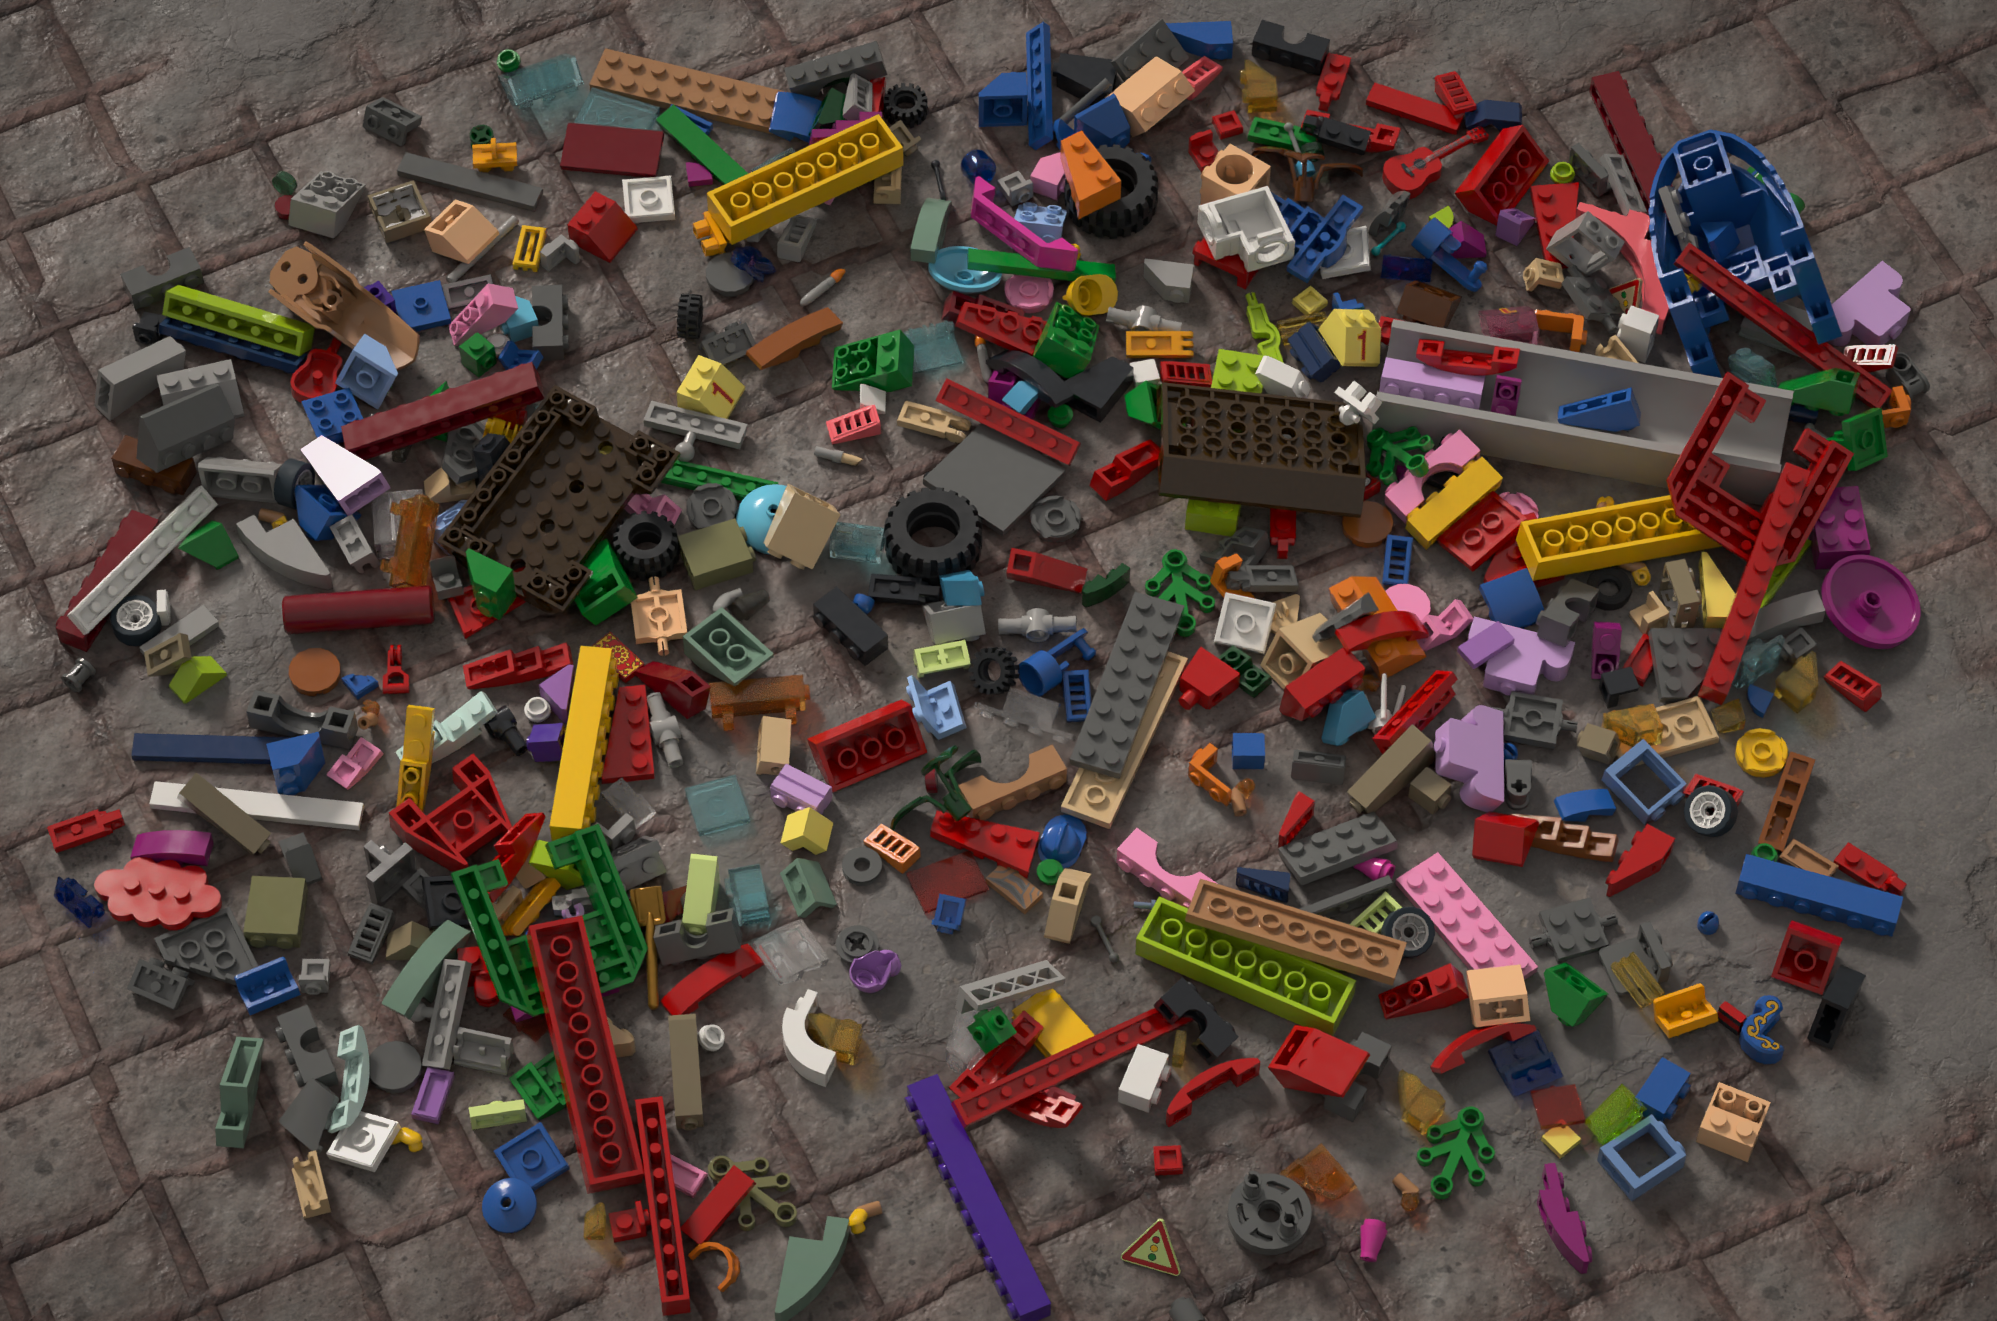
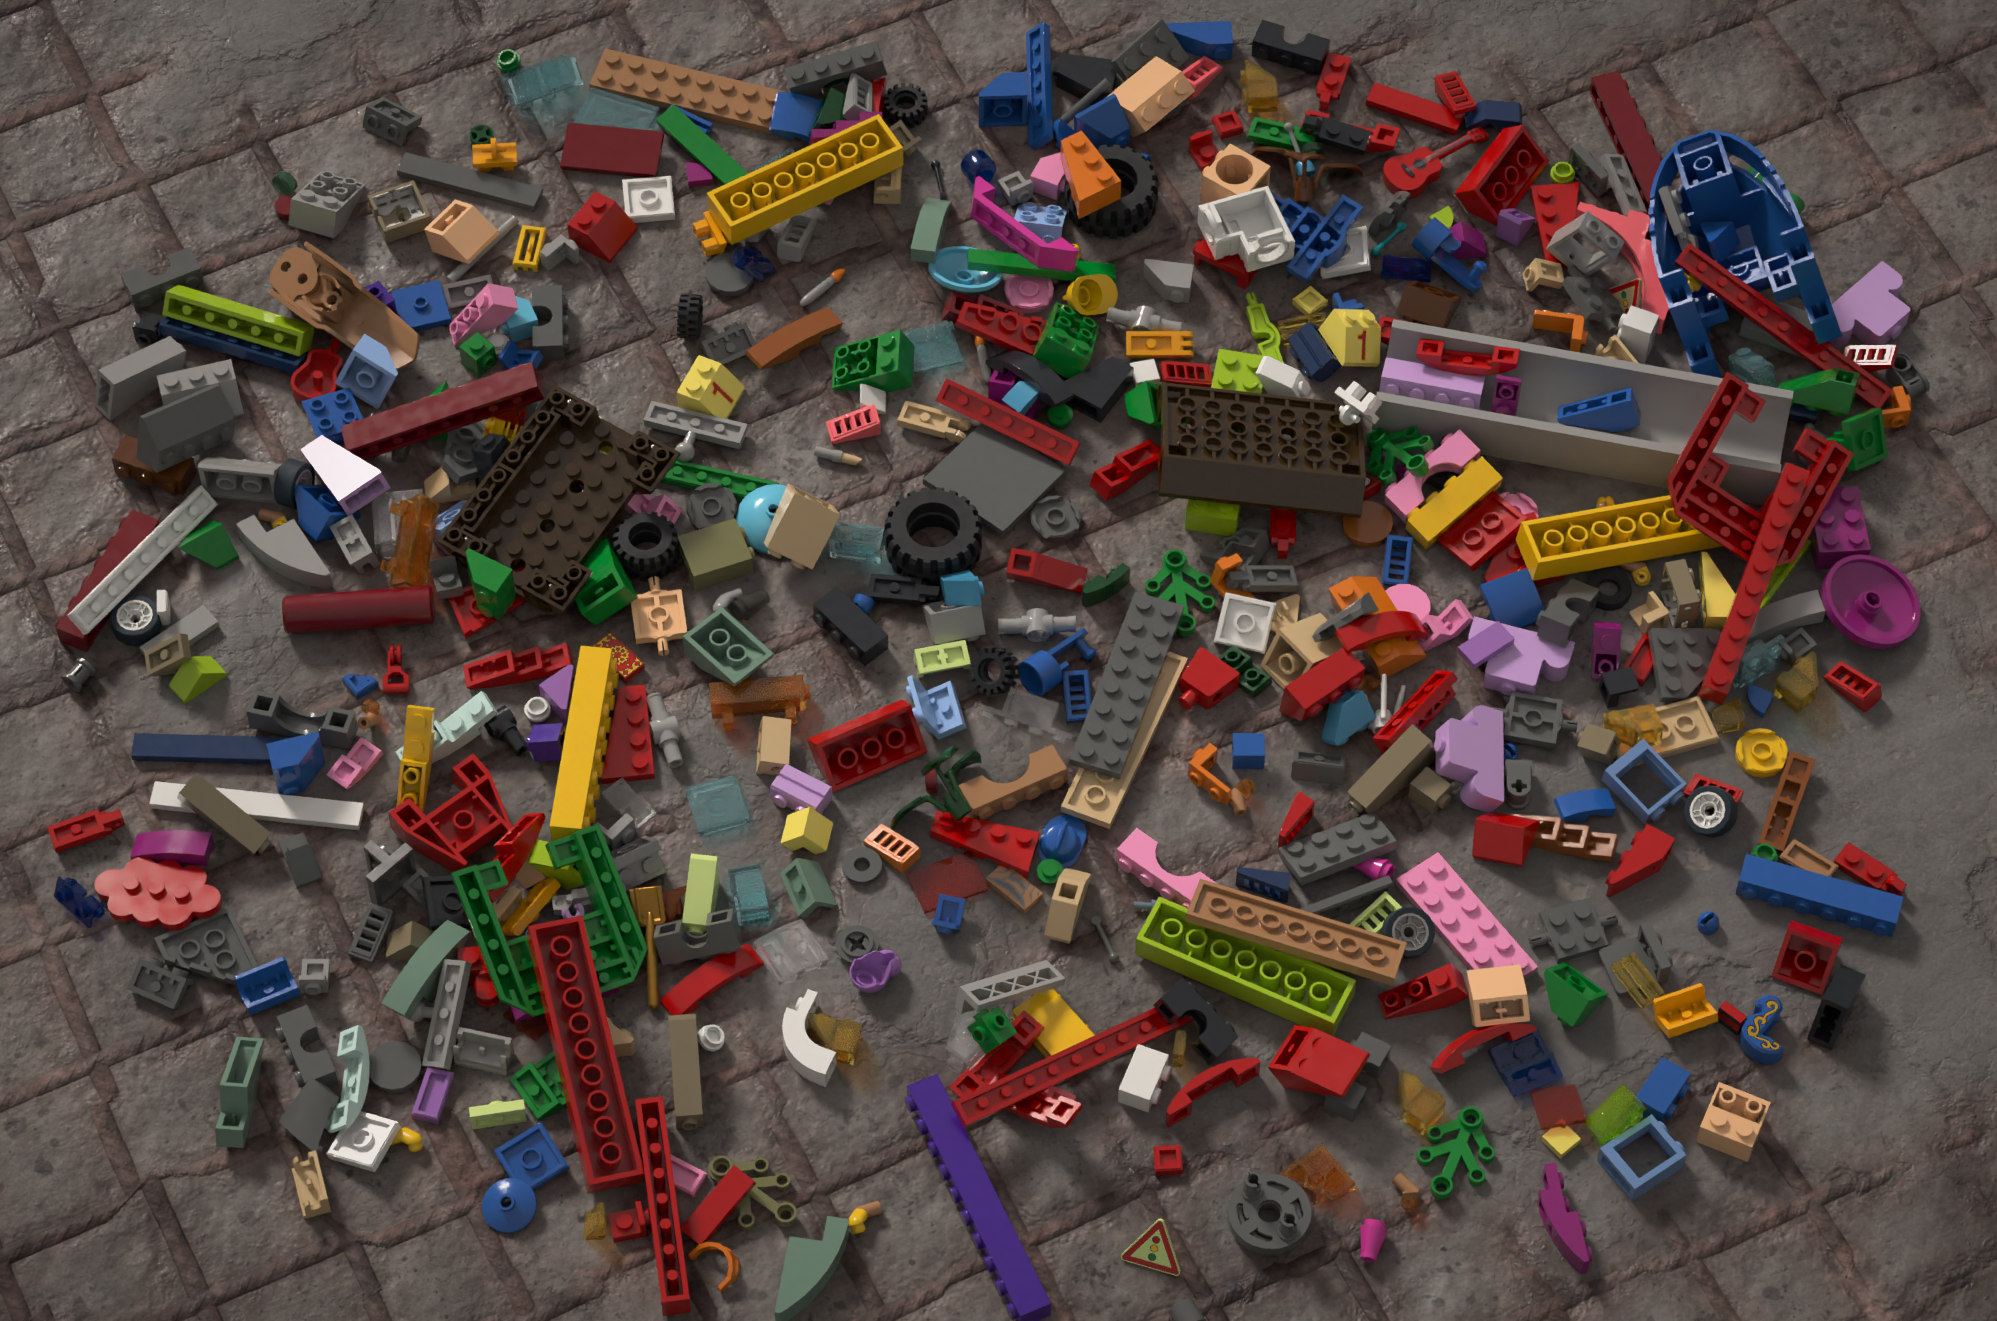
olive brick [243,876,308,949] -> none
dark orange tile [289,648,341,696] -> none
dark red slope [634,661,711,719] -> none
clear pink slope [1478,306,1539,345] -> none

